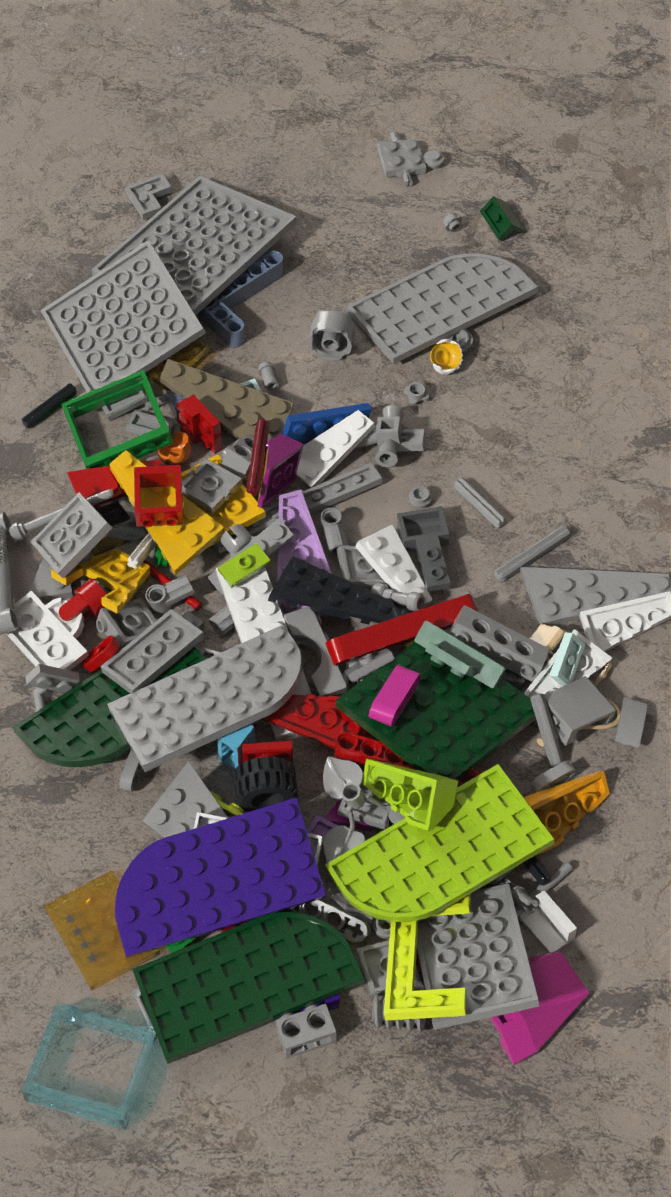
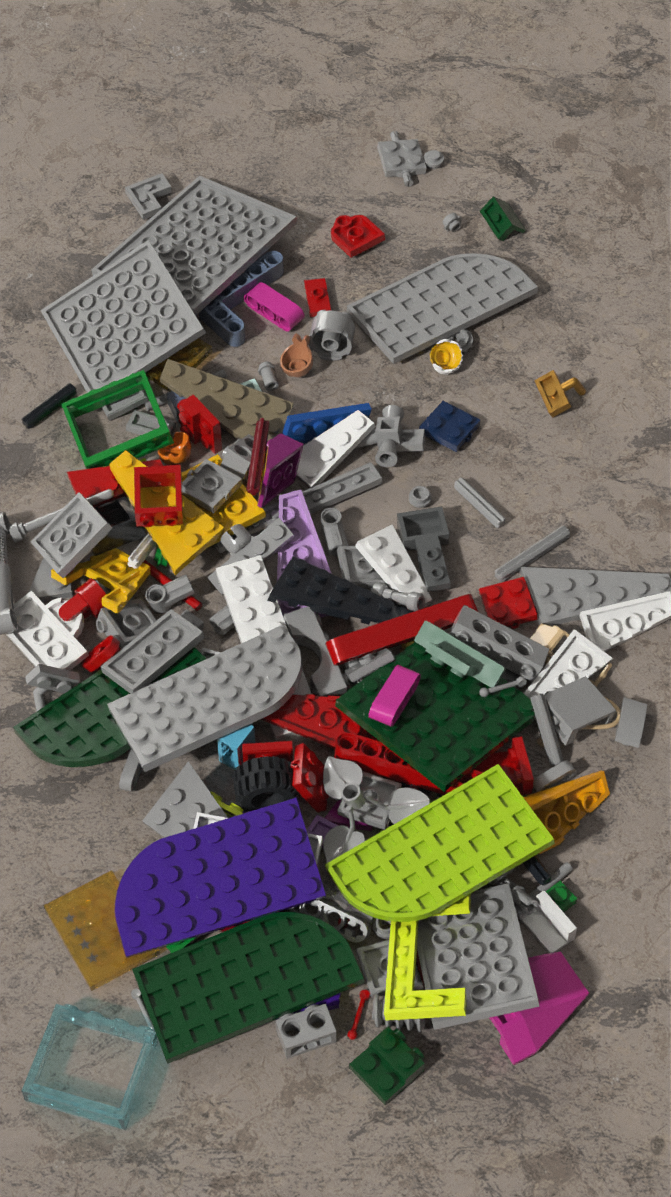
lime plate [218,543,271,588] -> none
lime wedge [362,759,458,831] -> none
light grey plate [403,382,429,405] -> none
light aqua plate [550,632,585,686] -> none
none -> dark pink beam [244,282,305,332]
none -> nougat piece [280,333,313,378]
none -> red plate [290,743,329,813]
none -> red plate [304,278,331,317]
none -> red plate [331,215,385,258]
none -> red hinge [347,990,370,1040]
none -> dark green plate [349,1026,425,1105]
none -> dark blue plate [419,401,481,452]
none -> red bracket [475,737,534,795]
none -> red plate [479,577,537,629]
none -> light grey hinge [479,676,527,697]
none -> pearl gold plate [534,370,586,418]
none -> green plate [545,881,577,912]

